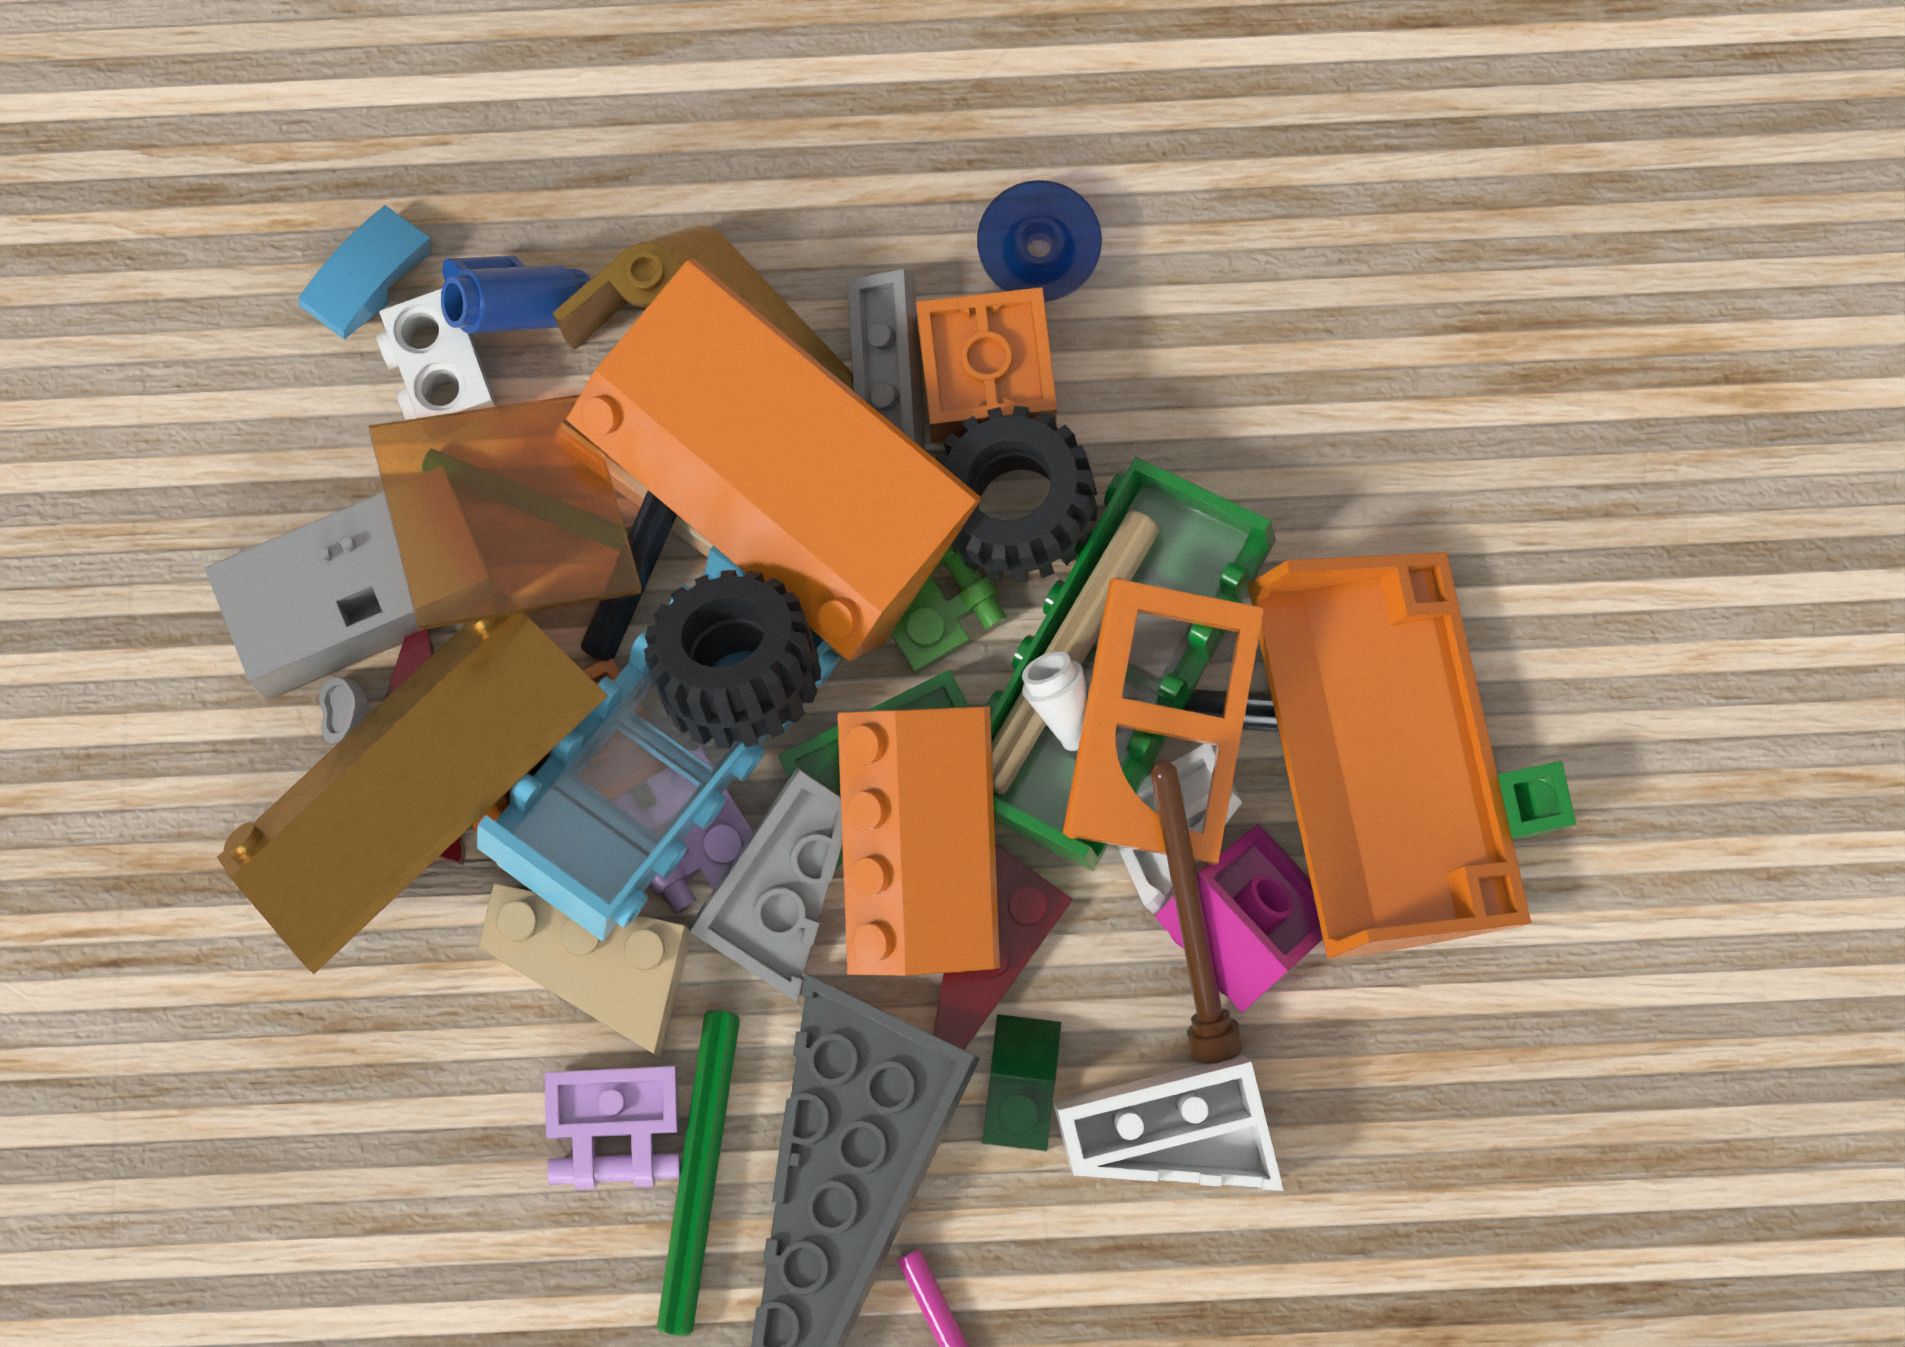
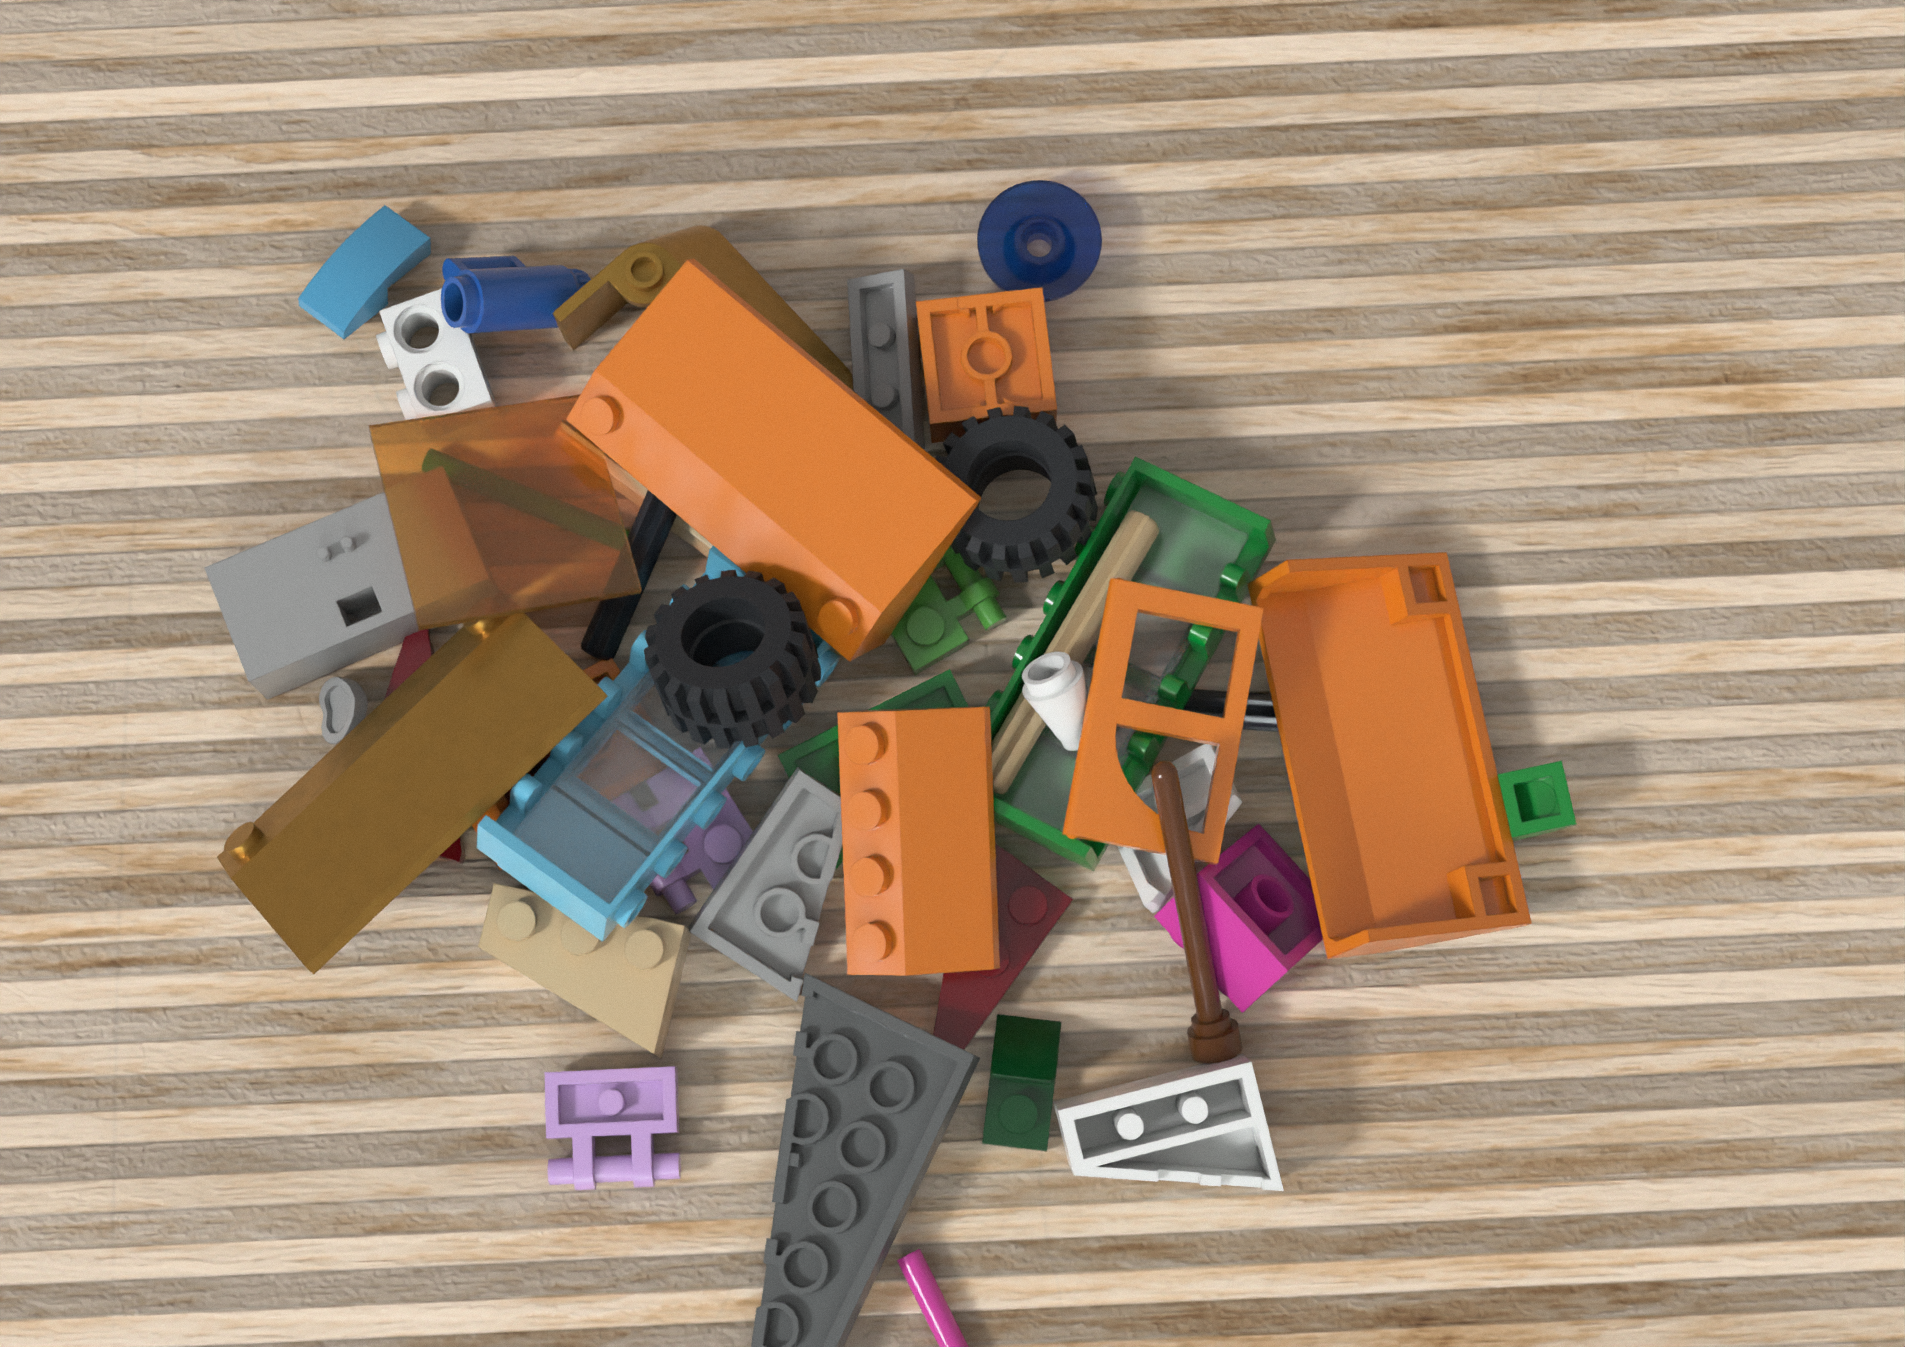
green axle [657,1010,740,1336] -> none

